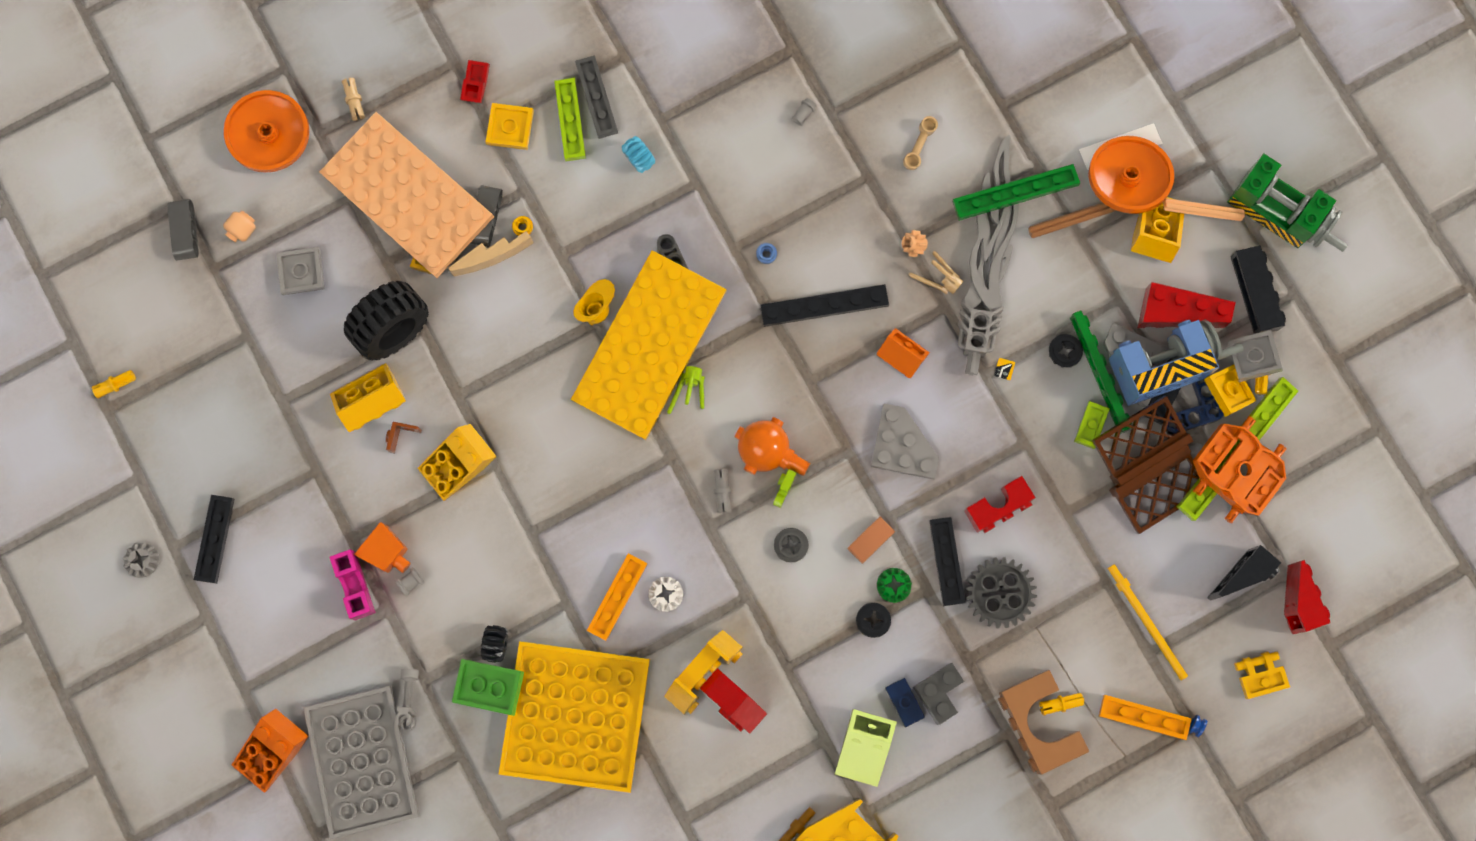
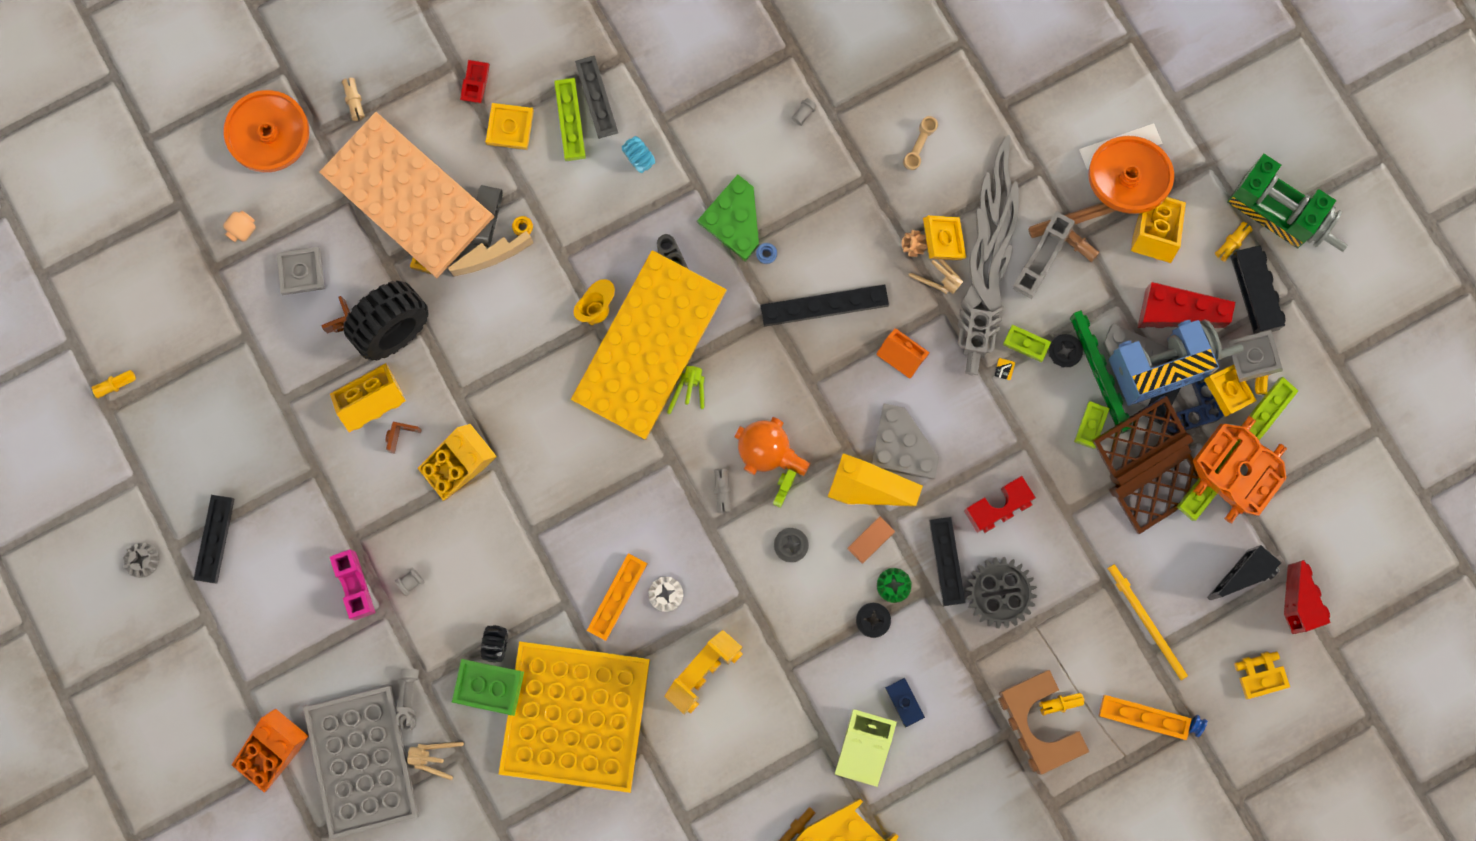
dark grey beam [168,199,199,261] -> none
orange torso [354,522,411,573] -> none
red wedge [700,668,767,734] -> none
dark grey brick [913,663,965,725] -> none
green plate [952,164,1080,221] -> none
light nougat axle [1163,198,1245,221] -> none
none -> dark orange bracket [321,296,350,334]
none -> tan plant [407,742,464,780]
none -> bright green plate [697,174,759,262]
none -> yellow wedge [828,453,923,506]
none -> yellow plate [923,215,966,260]
none -> lime plate [1003,324,1051,363]
none -> light grey arch [1013,211,1075,299]
none -> medium nougat axle [1066,230,1100,262]
none -> yellow pin [1215,222,1253,262]

